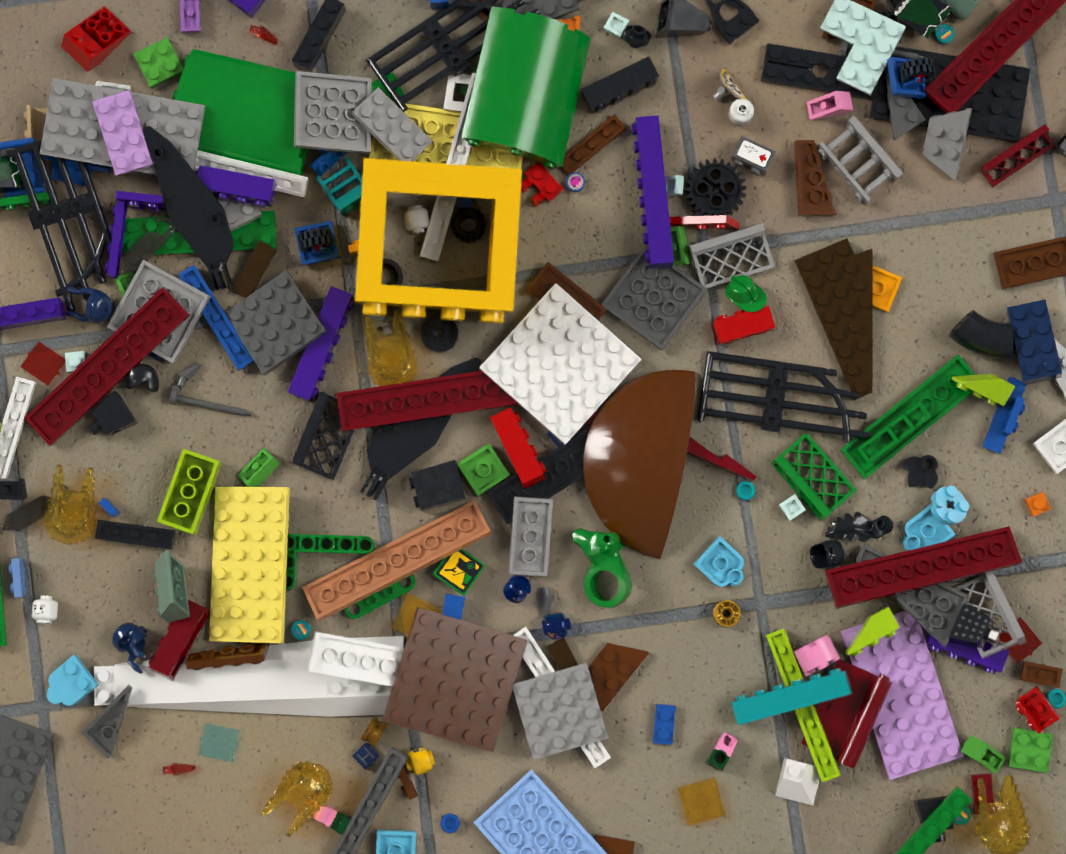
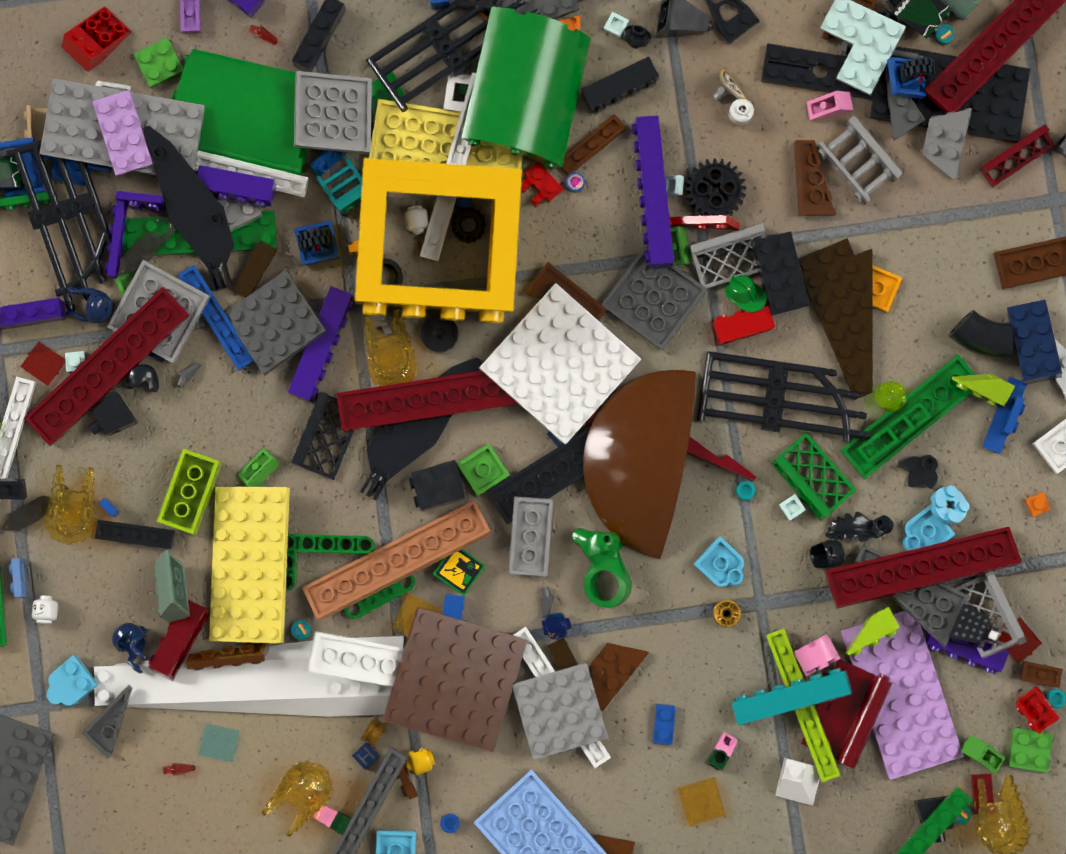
dark grey piece [169,385,252,416] -> none
light grey plate [351,87,433,161] -> none
red brick [490,407,546,488] -> none
clear blue head [503,575,531,604] -> none
brick [731,136,776,176] -> none
none -> black brick [751,231,810,315]
none -> clear neon green piece [875,381,907,412]

